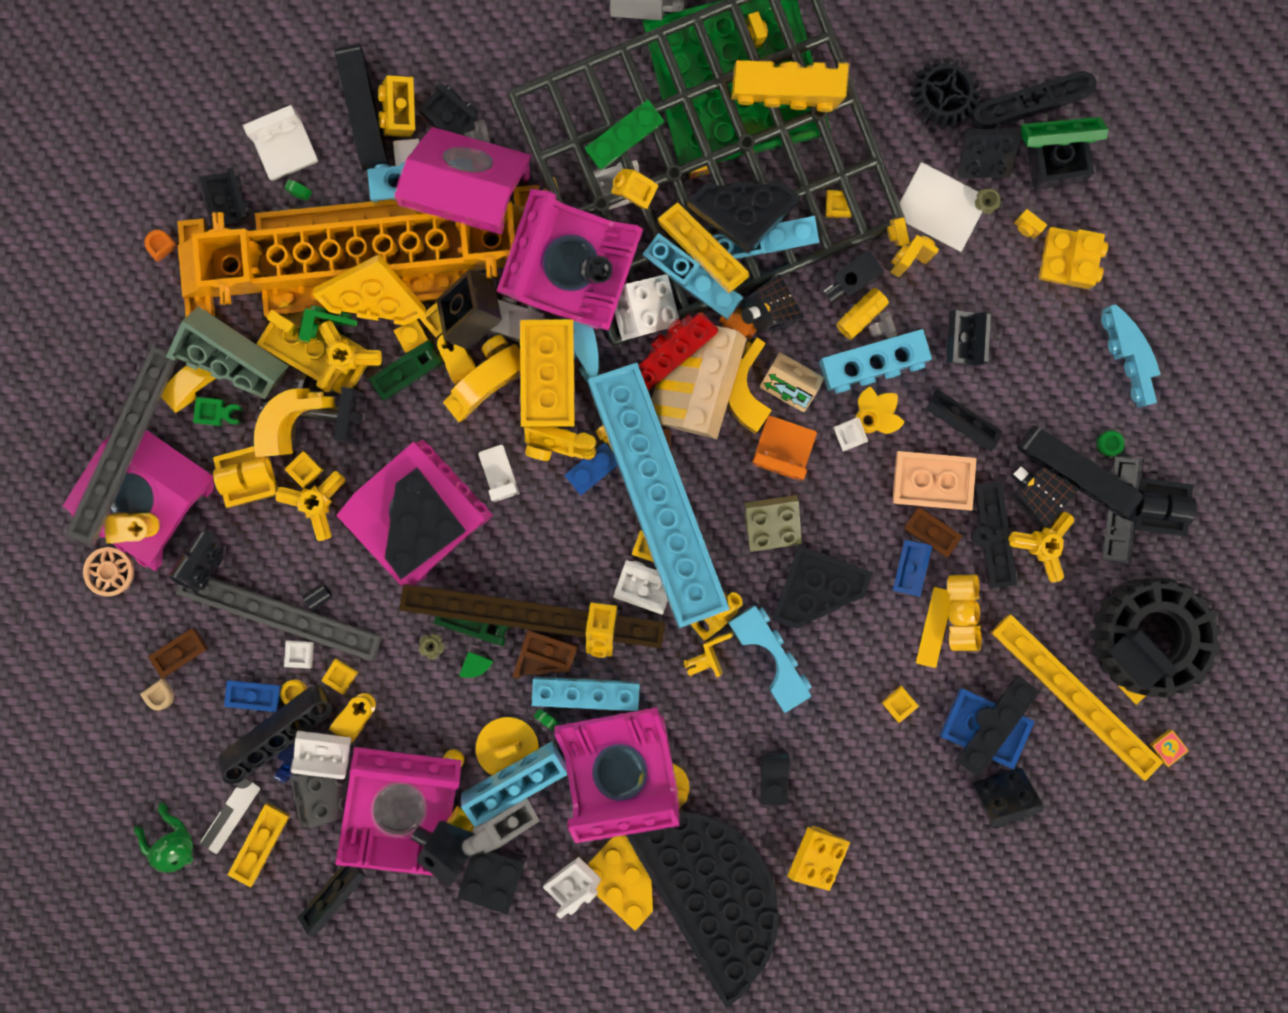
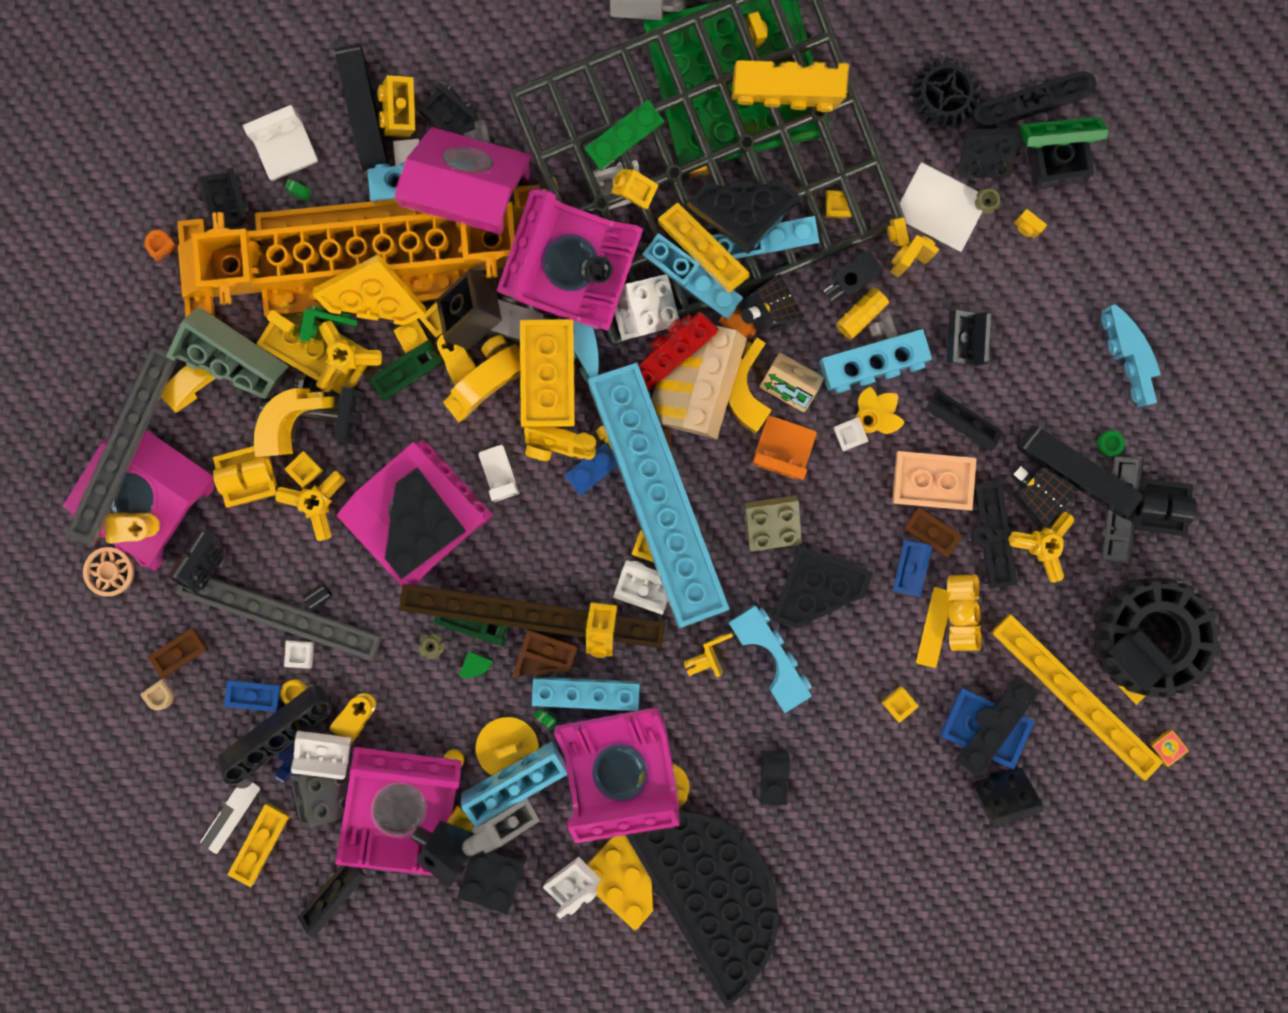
green hair [134,802,193,873] -> none
green plate [193,397,243,427] -> none
yellow tile [321,658,359,695] -> none
yellow bracket [690,592,743,640] -> none
yellow plate [787,826,850,891] -> none
yellow plate [1038,227,1108,289] -> none

